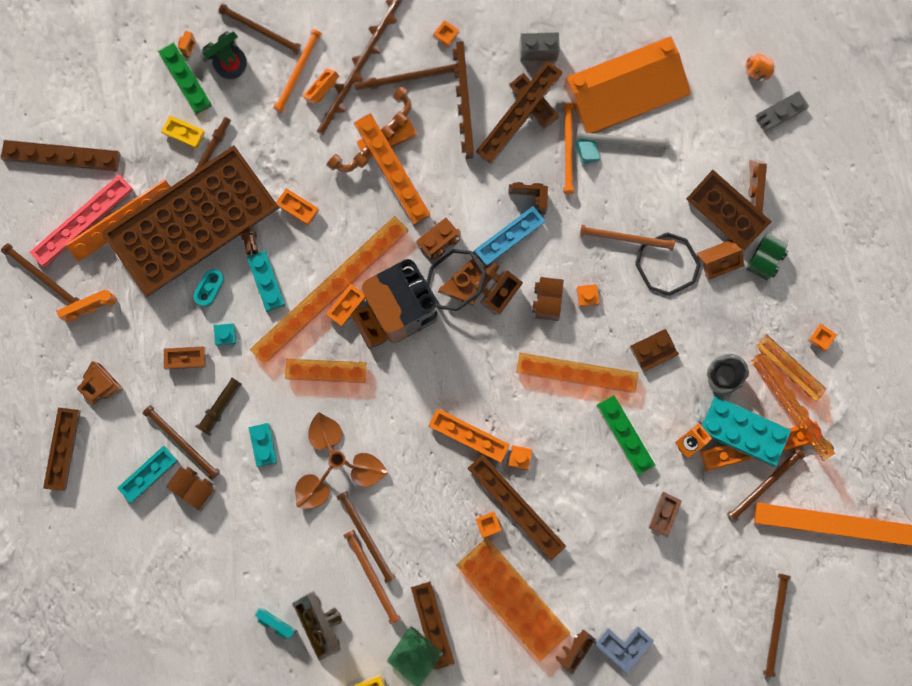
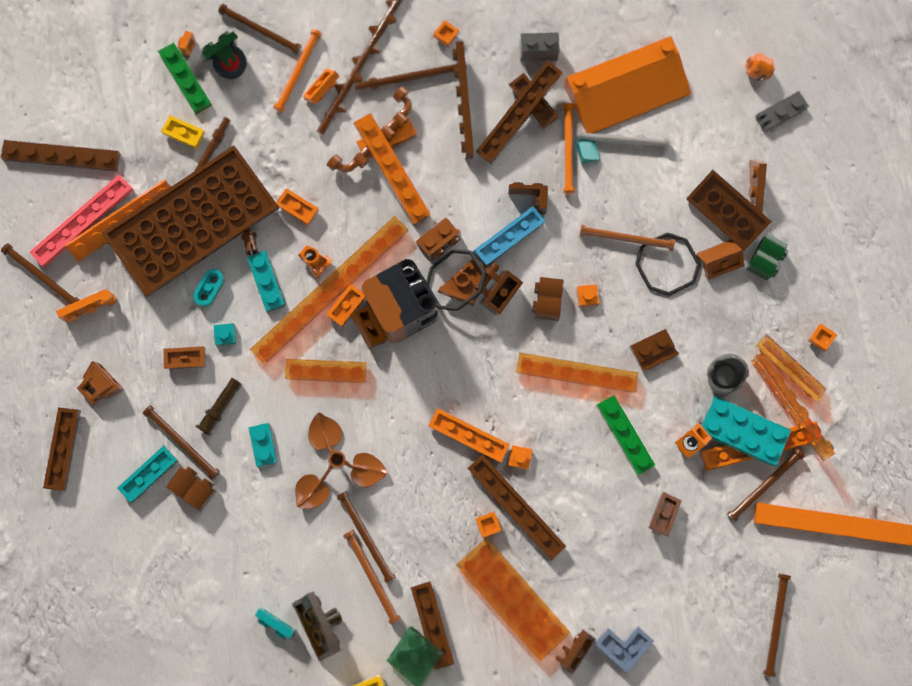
none -> orange plate [298,245,332,278]

